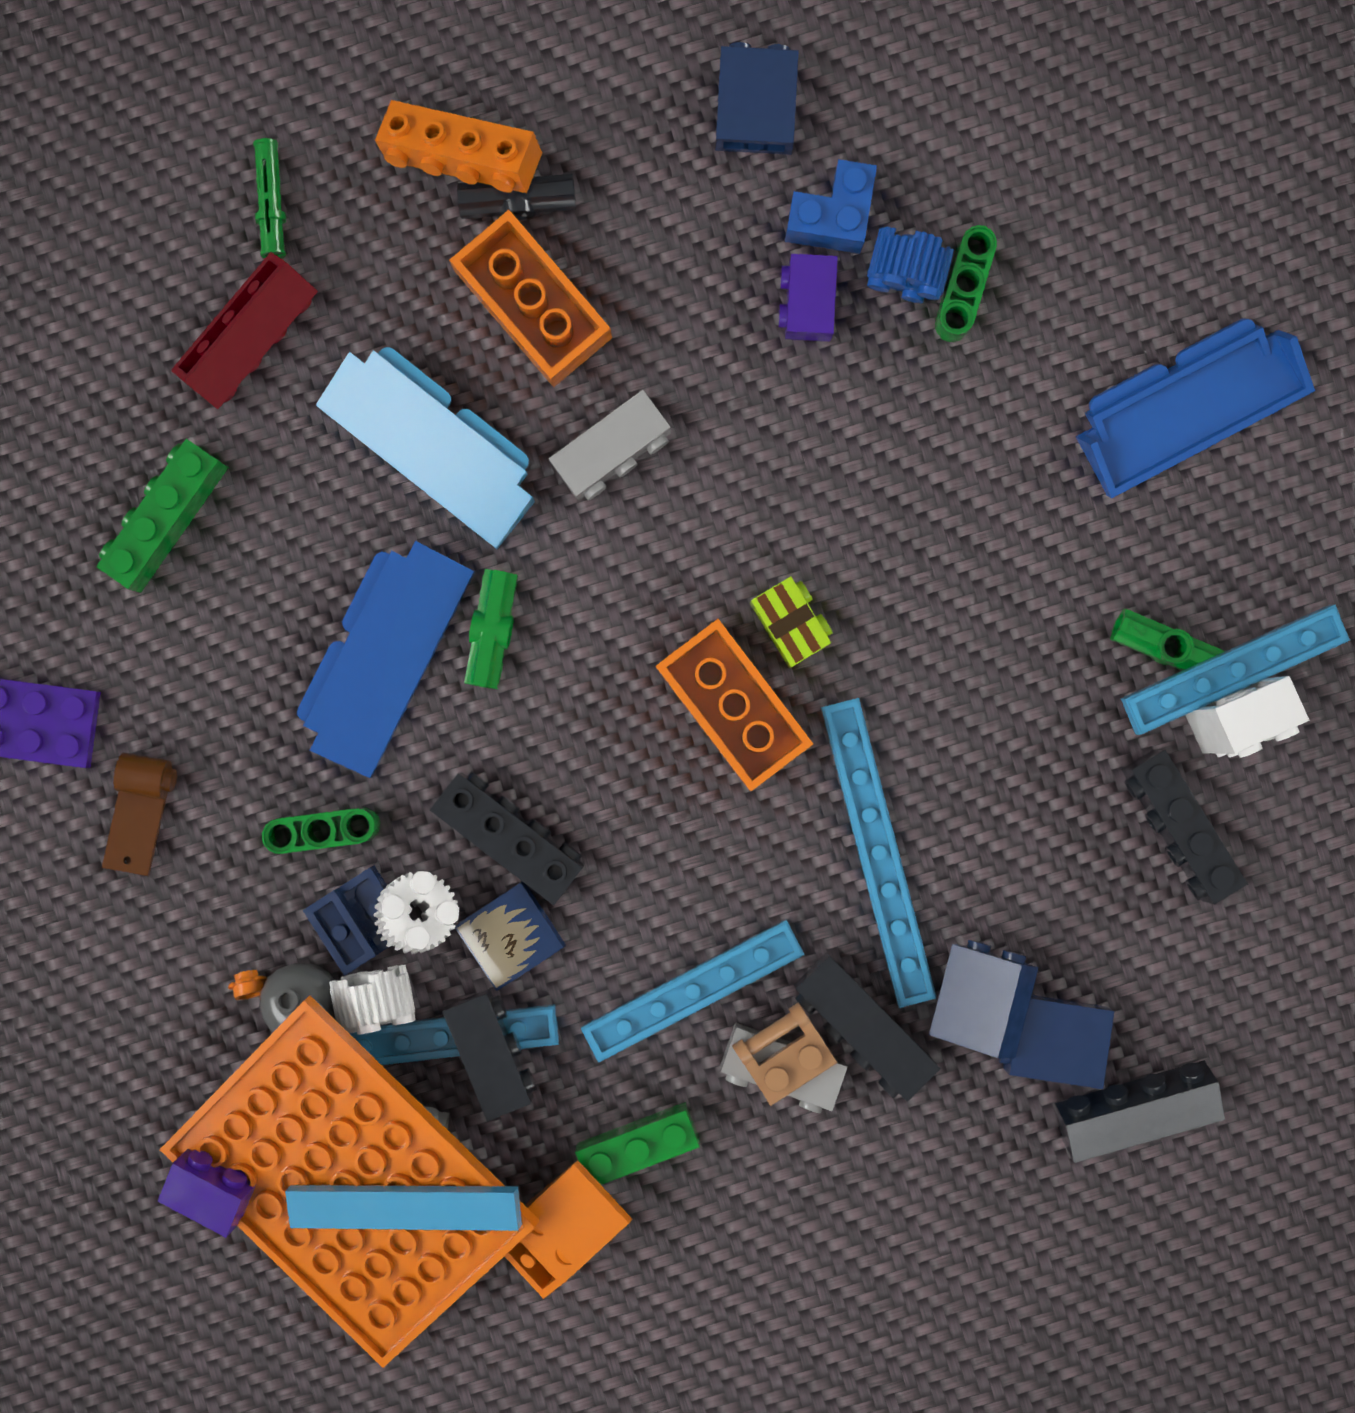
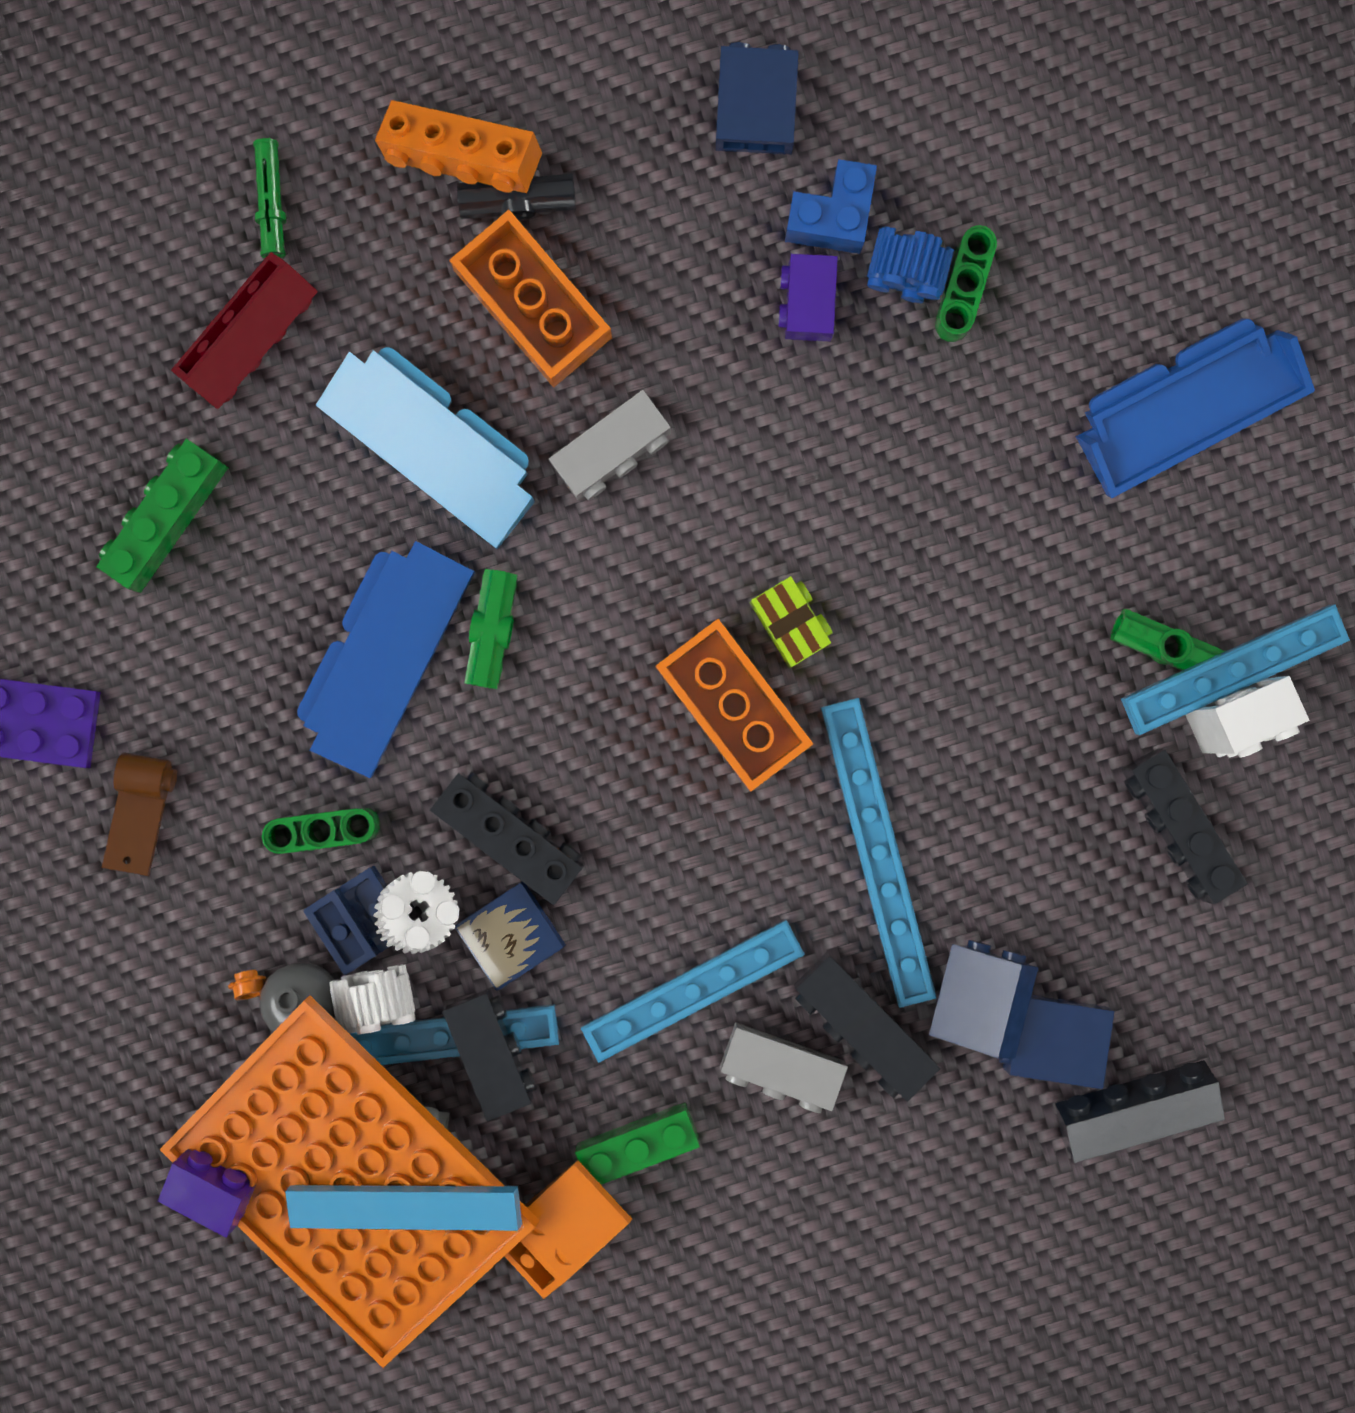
medium nougat plate [732,1002,837,1106] -> none

